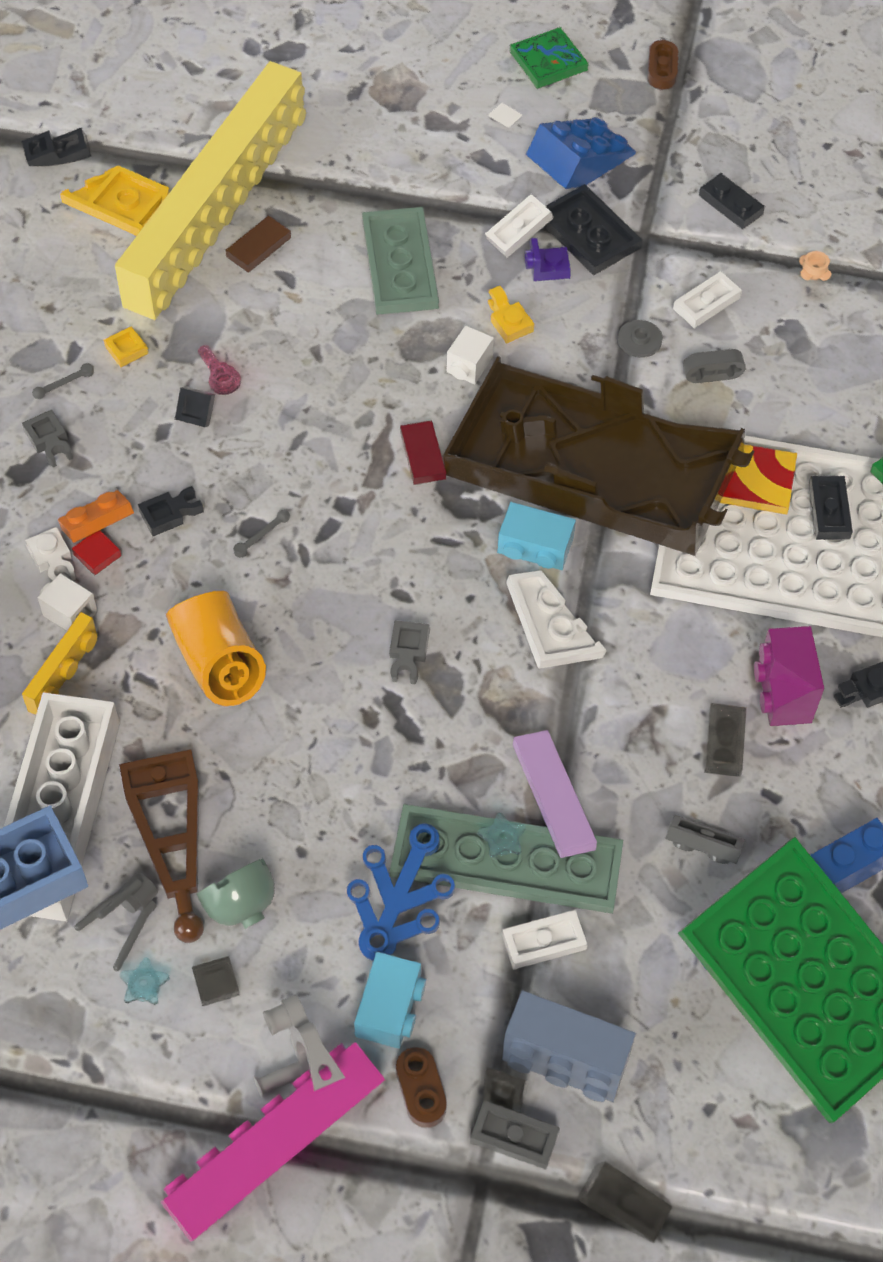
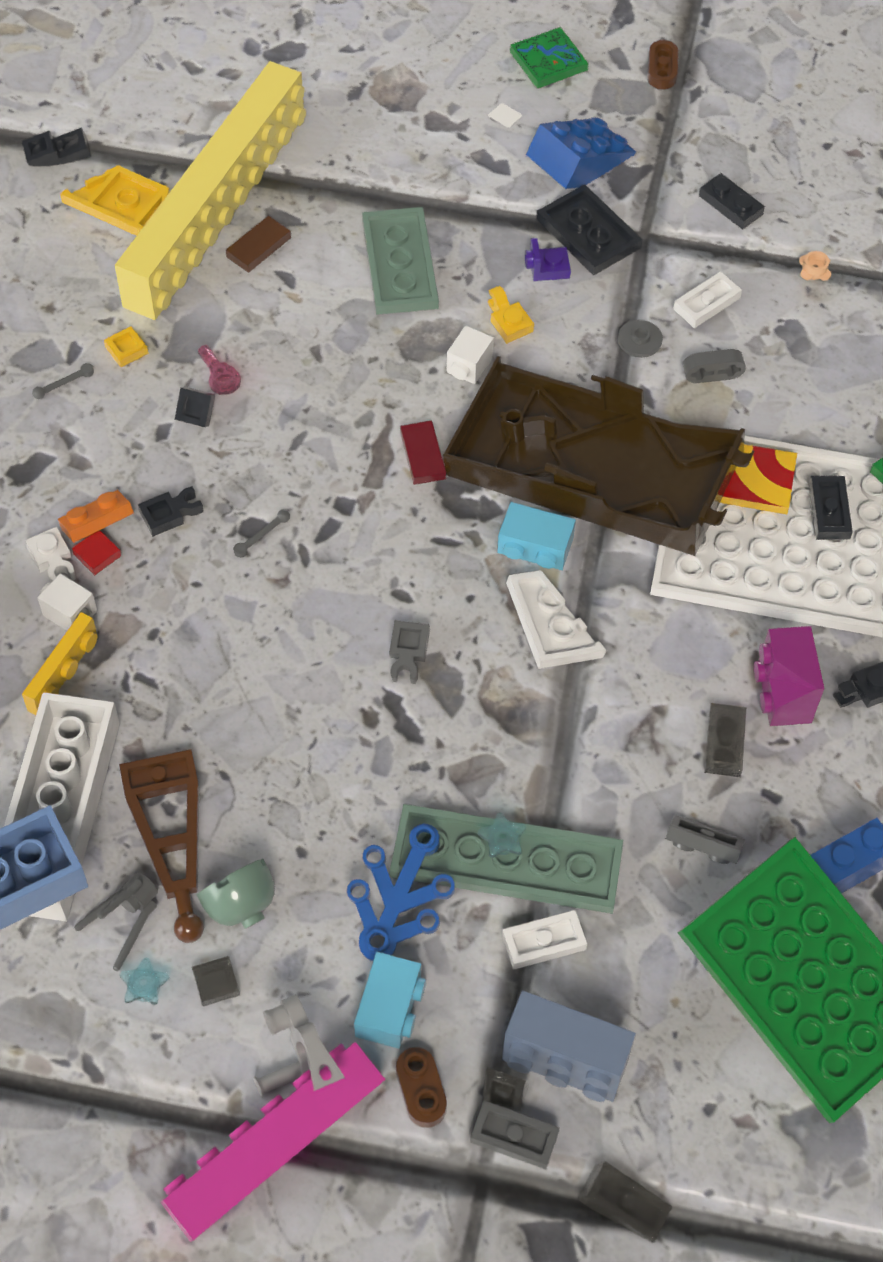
dark grey plate [22,409,73,467] -> none
light orange brick [166,590,266,707] -> none
white plate [485,194,553,258] -> none
lavender tile [513,730,597,858] -> none

